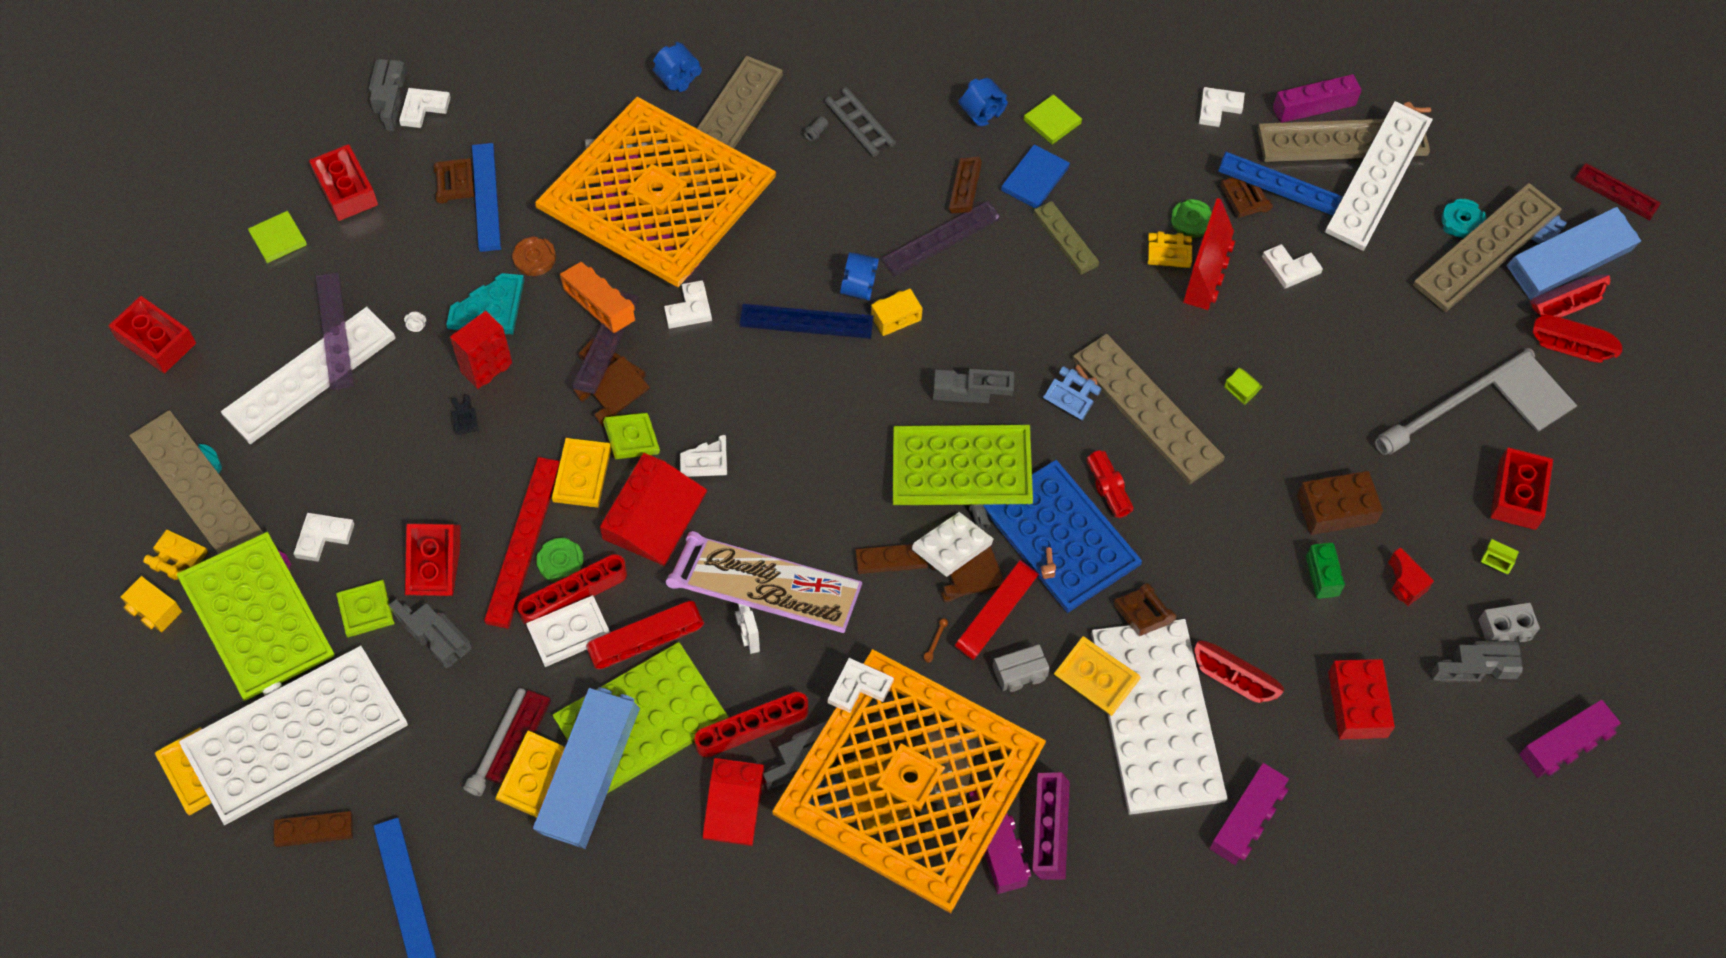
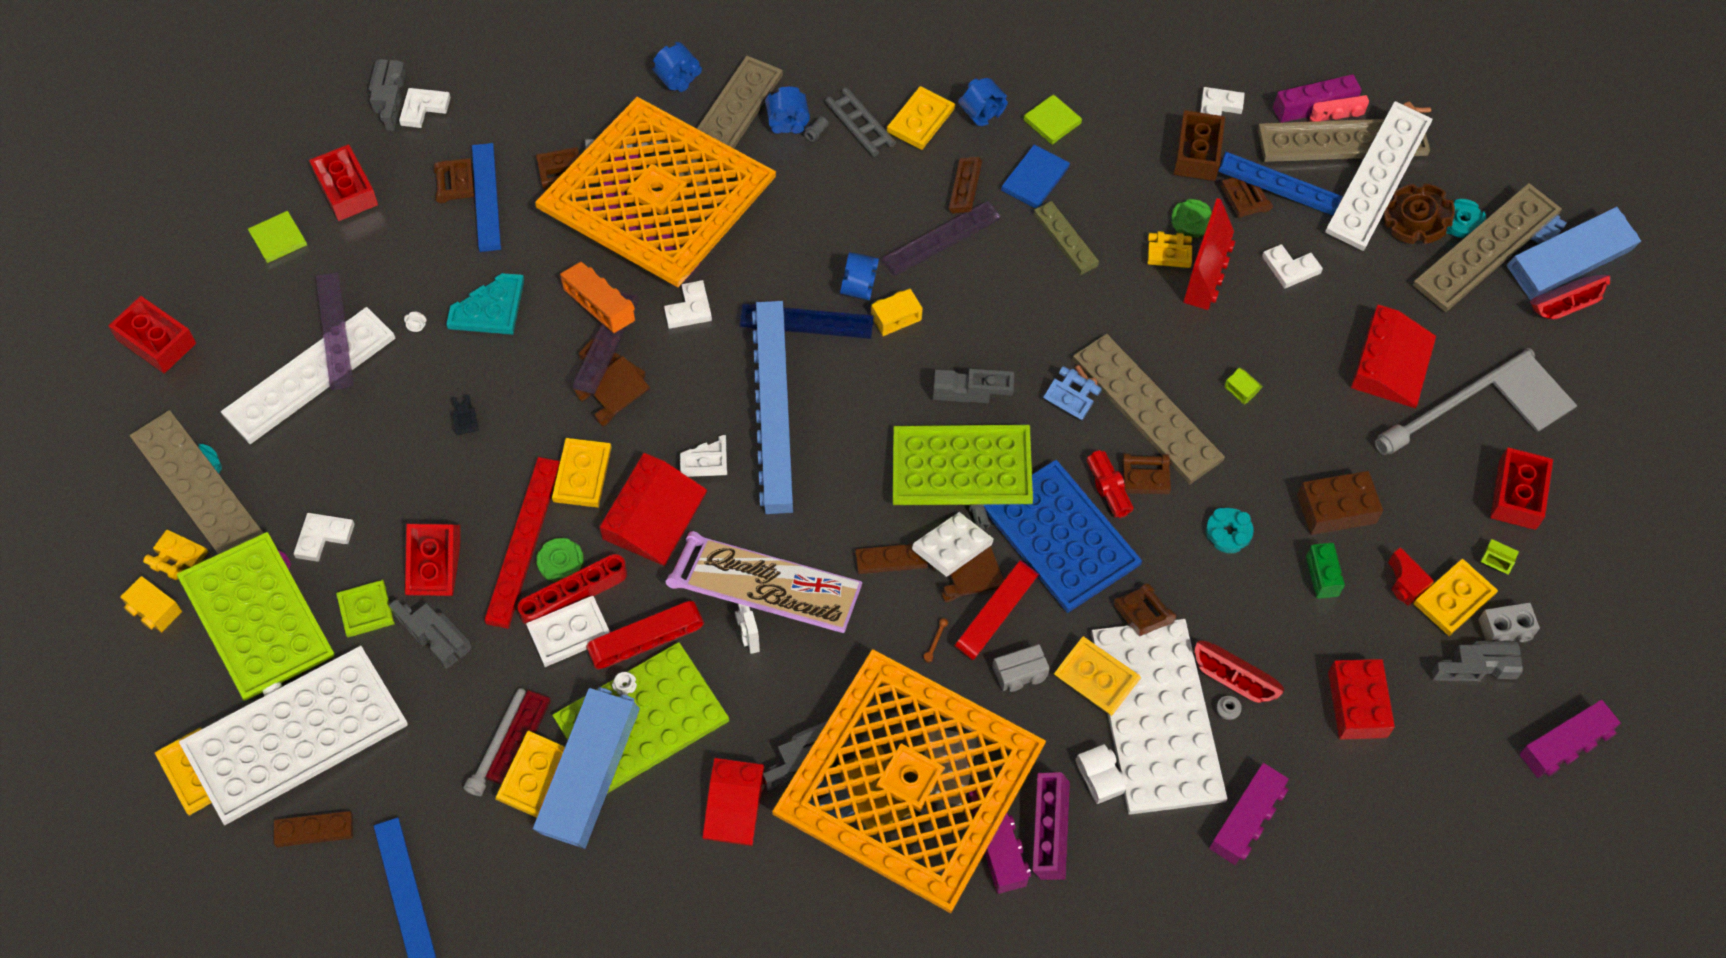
red brick [450,311,512,389] -> none
dark orange tile [512,237,556,276] -> none
lime tile [603,413,660,459] -> none
red beam [694,692,809,757] -> none
white plate [828,658,894,713] -> none
nougat hand [1041,547,1056,579] -> none
red brick [1533,315,1622,363] -> none
dark red tile [1574,163,1661,221] -> none
none -> reddish brown plate [536,147,579,190]
none -> white plate [612,672,637,695]
none -> medium blue brick [752,301,793,514]
none -> blue brick [765,86,810,134]
none -> yellow plate [887,86,955,150]
none -> white brick [1076,744,1127,804]
none -> reddish brown plate [1122,453,1171,494]
none -> reddish brown brick [1174,110,1225,181]
none -> teal plate [1206,508,1254,553]
none -> light grey plate [1217,696,1242,720]
none -> coral plate [1309,95,1369,122]
none -> red slope [1351,304,1436,409]
none -> reddish brown piece [1384,183,1455,244]
none -> yellow plate [1414,559,1498,636]

